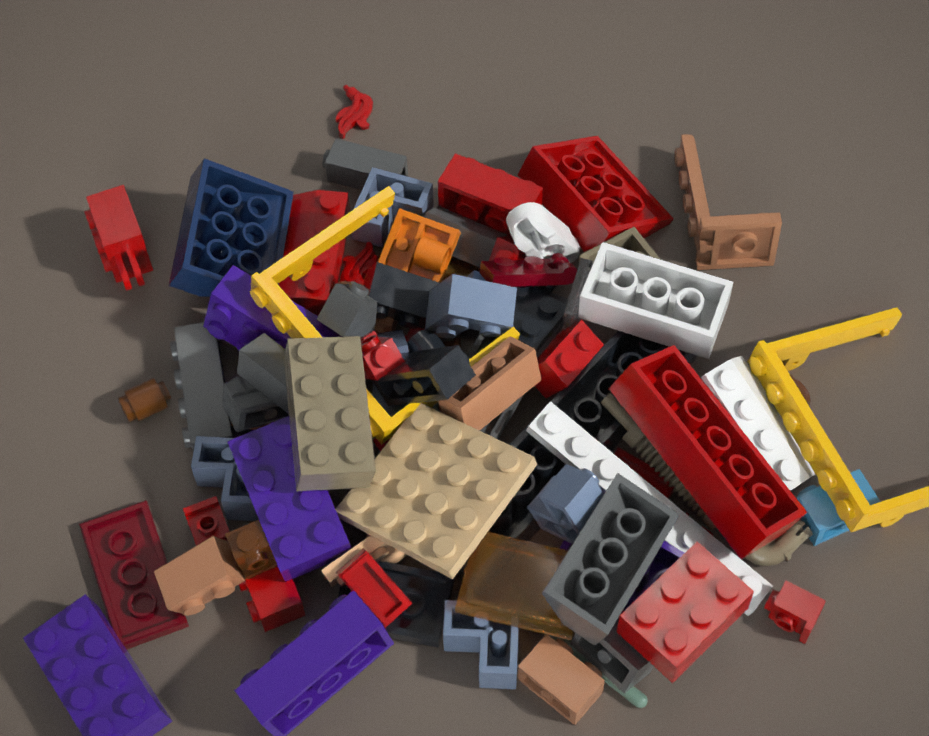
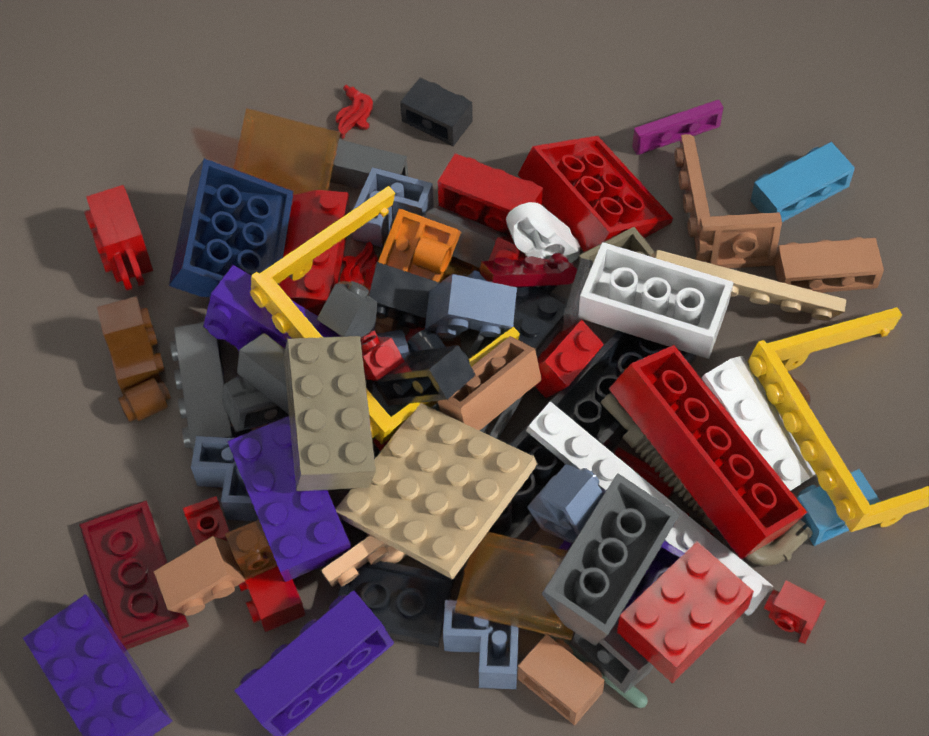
red tile [336,548,412,628] -> none
none -> reddish brown brick [97,296,165,395]
none -> clear orange piece [234,108,341,195]
none -> black brick [400,77,473,146]
none -> magenta tile [632,99,724,155]
none -> tan plate [650,250,847,321]
none -> dark azure brick [750,142,855,222]
none -> nougat brick [774,237,884,293]

